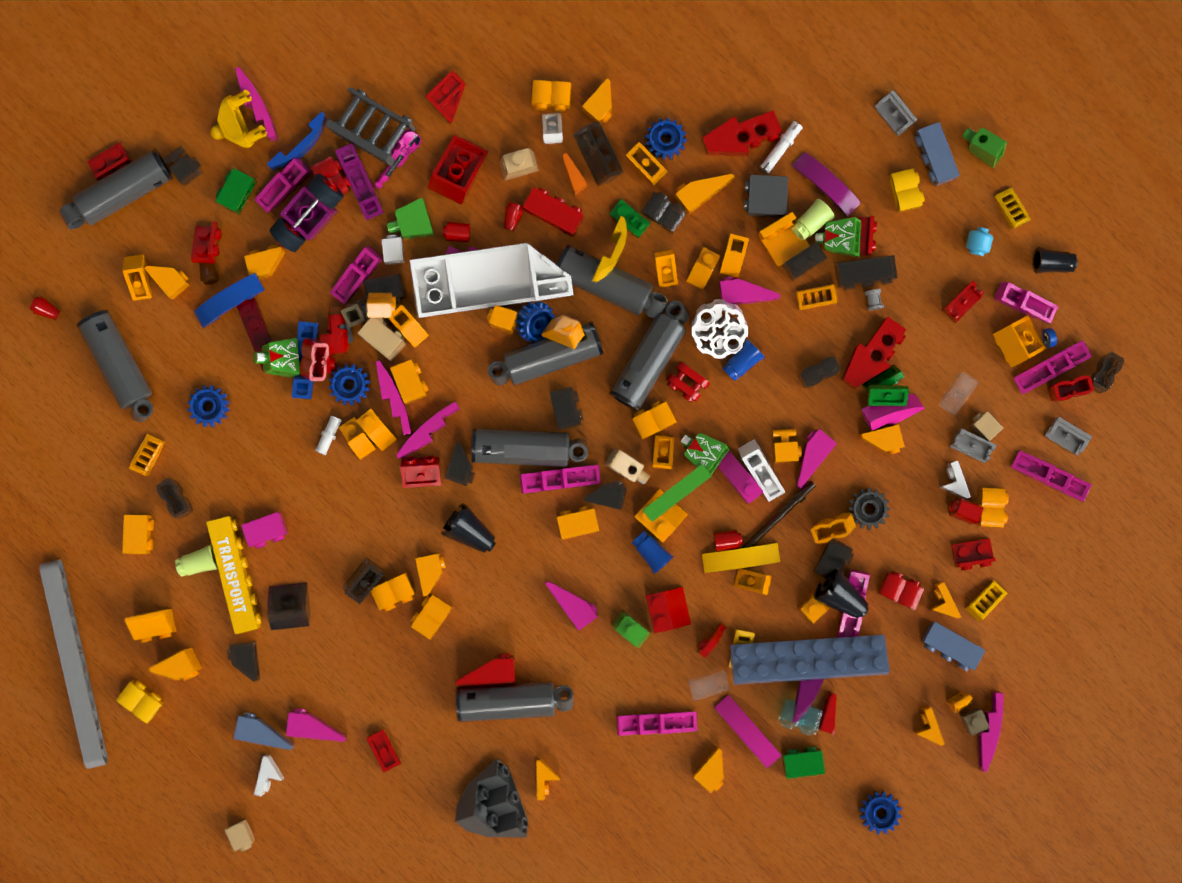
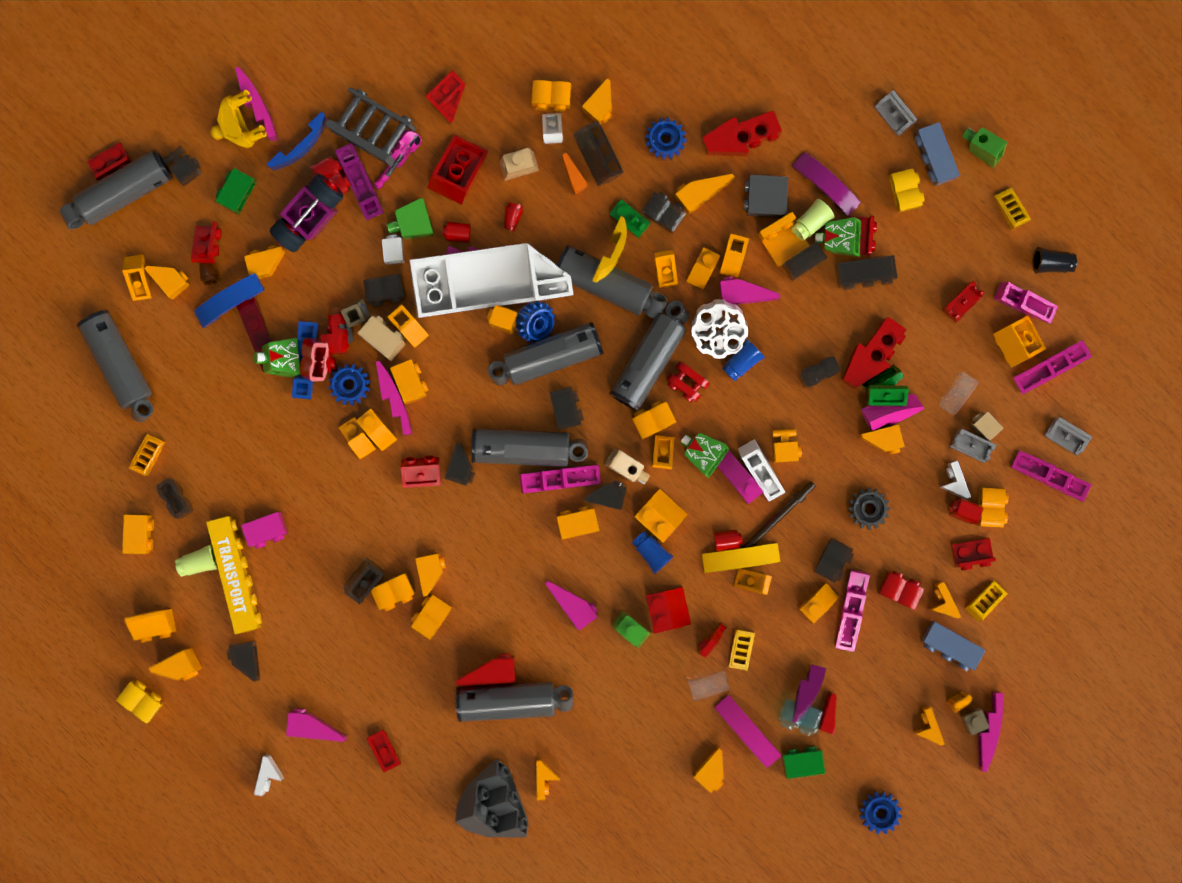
red cone [30,296,61,320] -> none
light grey beam [40,559,108,769] -> none
blue gear [187,385,230,427] -> none
tan brick [225,819,255,852] -> none
sand blue slope [234,712,294,750] -> none
dark pink slope [254,158,312,213] -> none
clear smoke slope [267,582,310,630] -> none
white pin [315,416,342,455] -> none
dark pink slope [330,246,384,305] -> none
light orange brick [367,292,396,318] -> none
dark pink slope [397,402,460,459] -> none
black cone [441,503,496,553] -> none
red brick [523,187,584,237] -> none
light orange slope [542,315,584,349] -> none
dark pink slope [616,711,697,736] -> none
light orange brick [626,142,667,185] -> none
bright green sticker [643,464,711,522] -> none
sand blue plate [730,635,890,684] -> none
white pin [760,121,803,174] -> none
light orange slope [796,284,838,310] -> none
dark pink slope [796,429,837,488] -> none
light orange brick [811,513,856,543] -> none
black cone [813,568,869,618] -> none
light grey bush [864,289,884,311] -> none
medium azure head [966,227,993,256] -> none
blue tile [1042,328,1057,348] -> none
red brick [1048,376,1094,402] -> none
clear smoke brick [1090,352,1124,394] -> none

